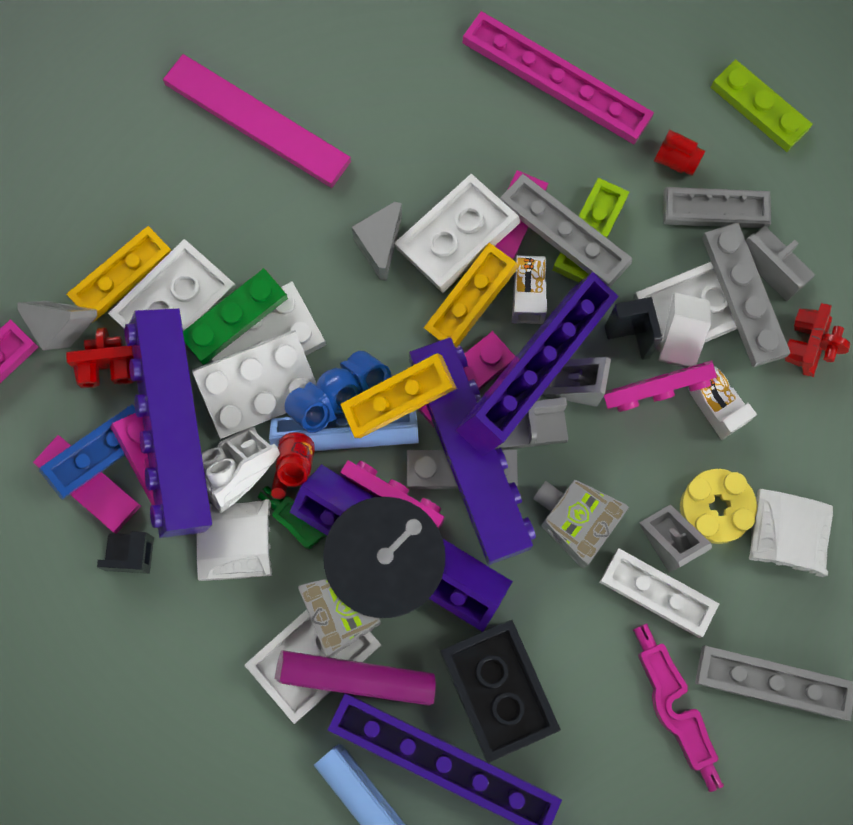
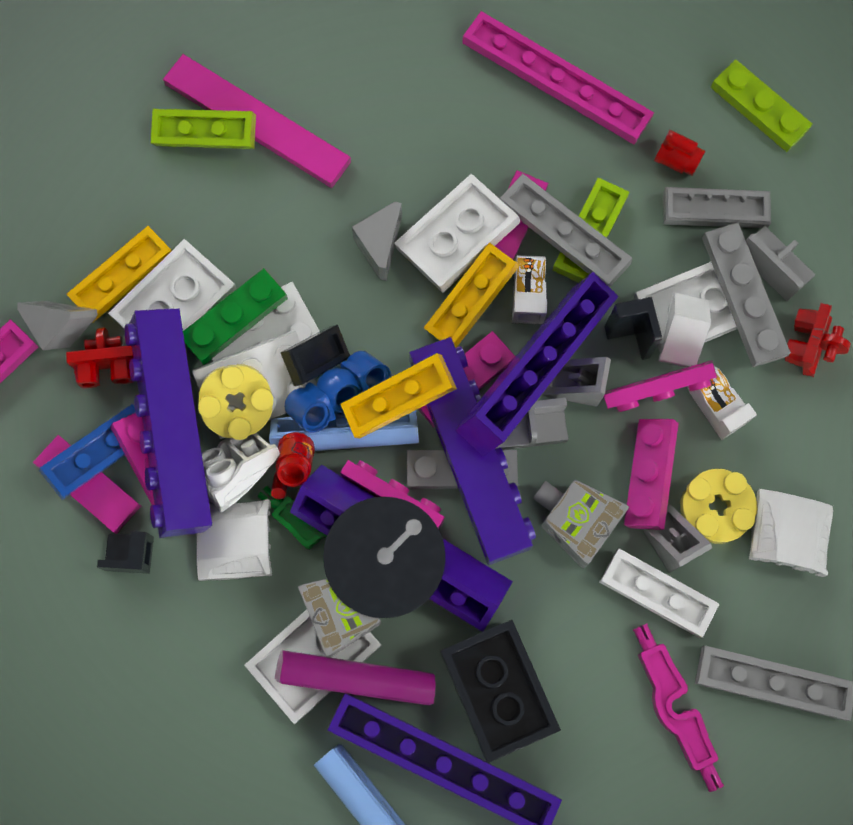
none -> lime plate [151,109,256,149]
none -> light yellow plate [198,364,273,440]
none -> black tile [280,324,350,386]
none -> dark pink plate [624,419,679,530]

